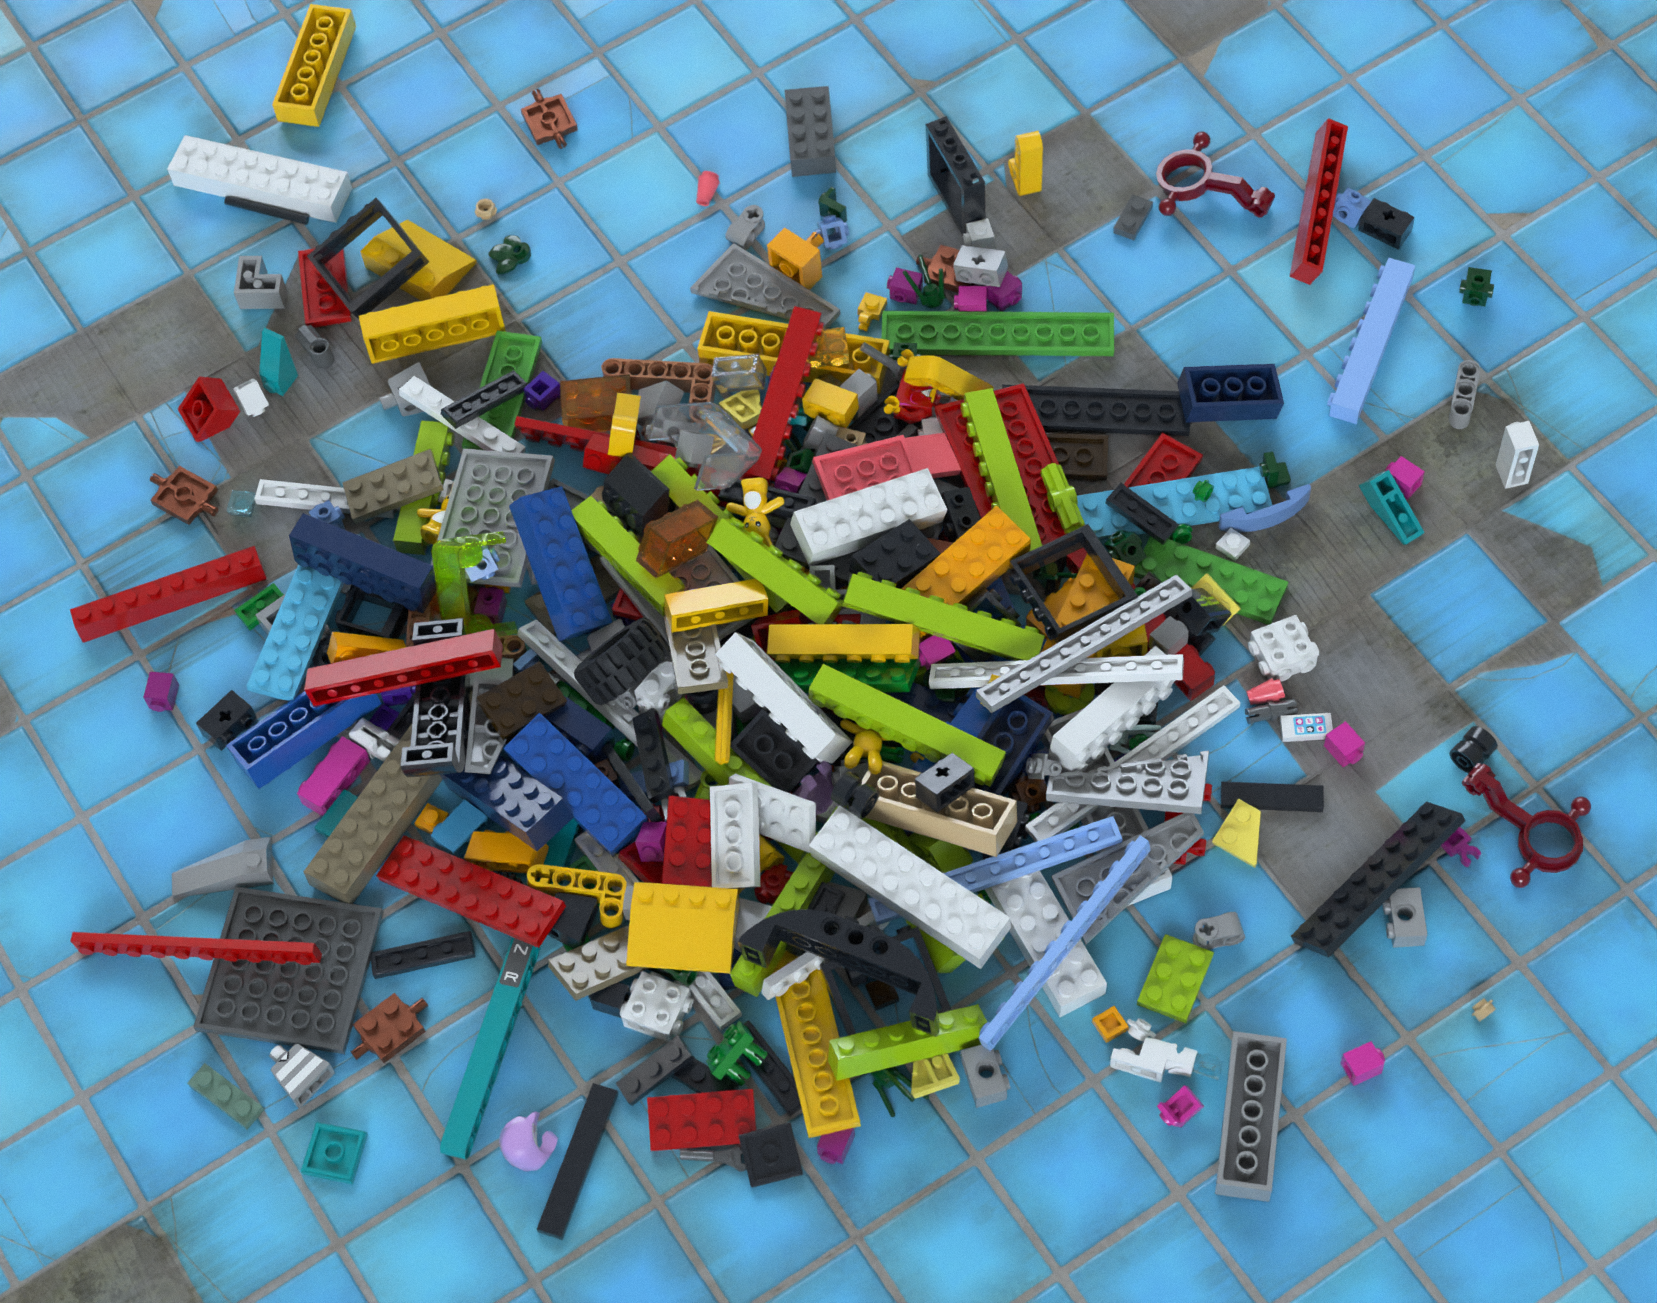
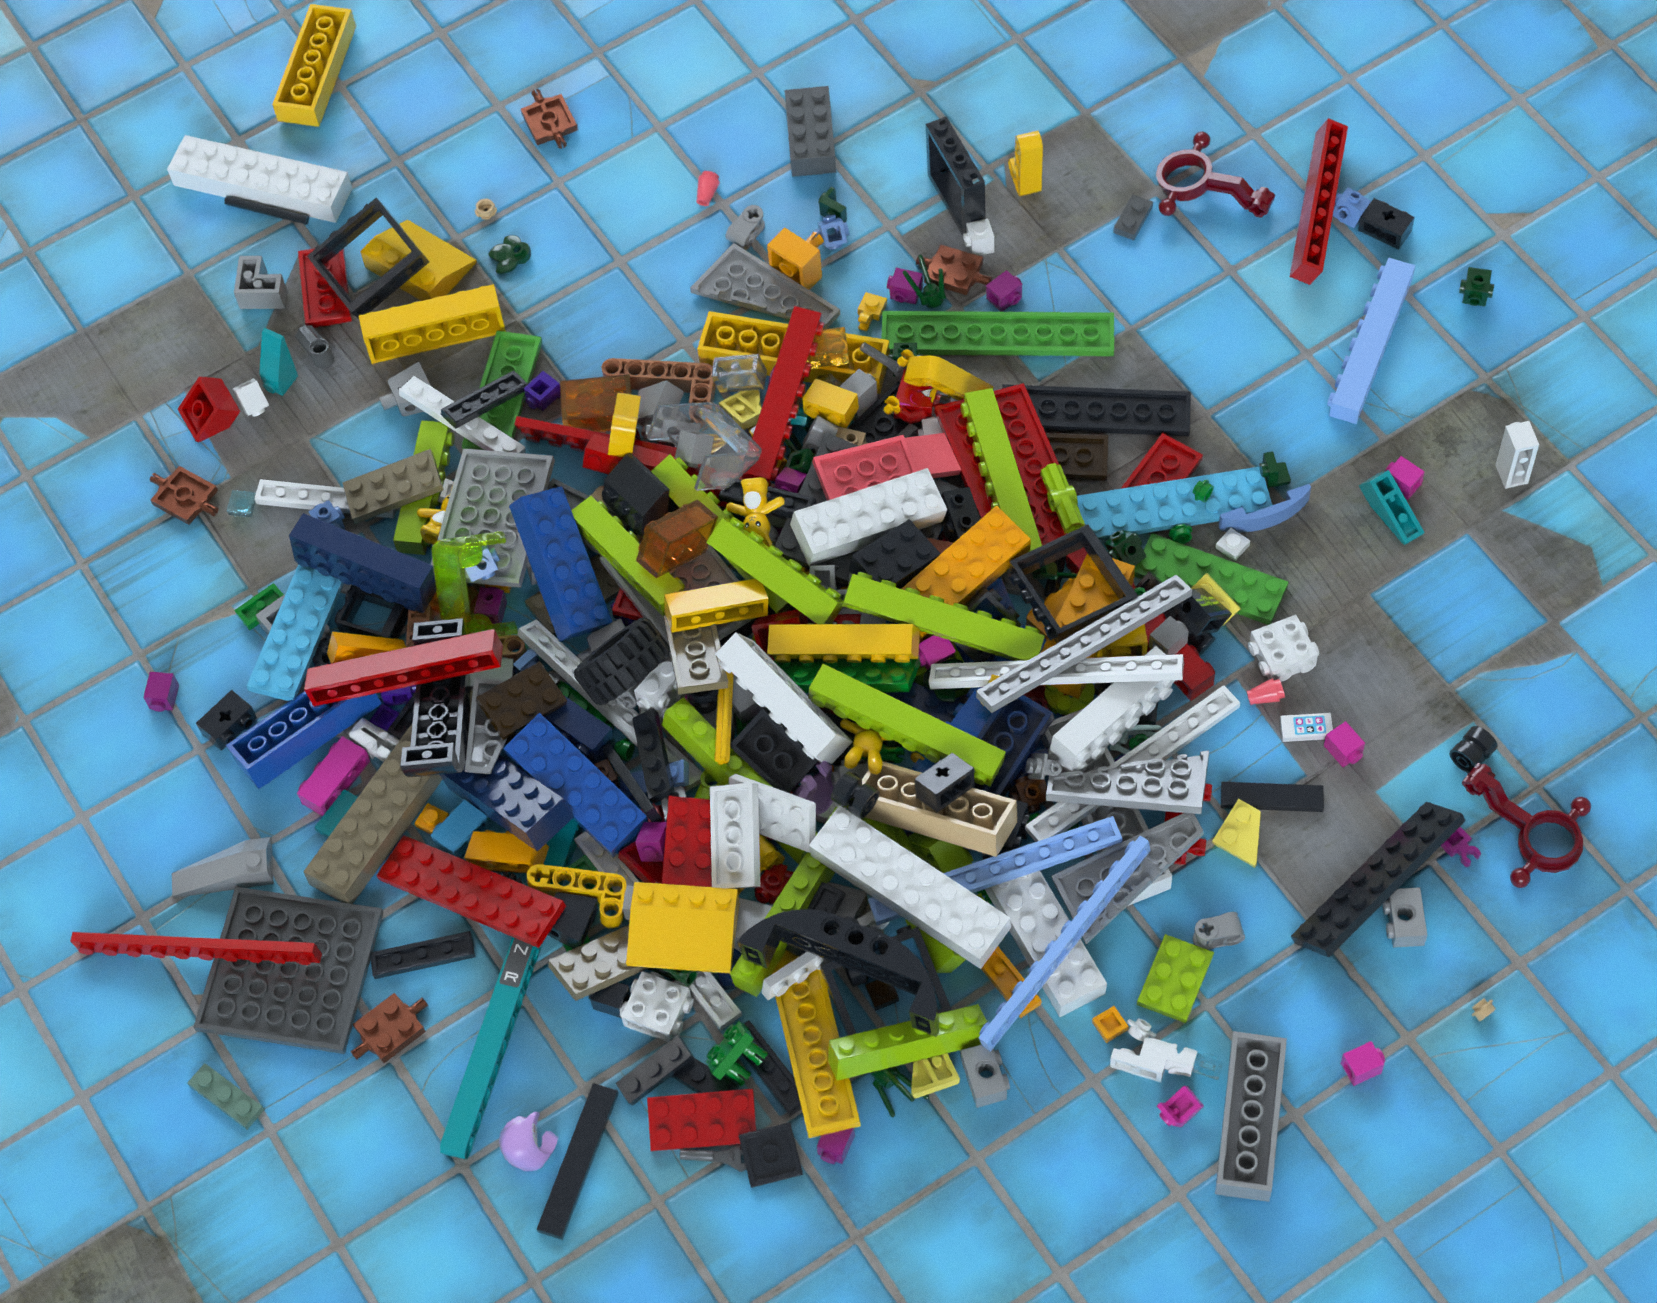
red brick [70,546,267,643] -> none
light grey torso [269,1044,335,1109] -> none
teal tile [301,1122,368,1184] -> none
light grey brick [953,245,1008,287] -> none
dark pink brick [954,286,987,312] -> none
black plate [1105,483,1179,545] -> none
dark blue brick [1177,364,1284,422] -> none
dark grey pin [1245,698,1298,724] -> none
light grey beam [1448,360,1480,429] -> none
none -> light orange plate [981,946,1042,1019]

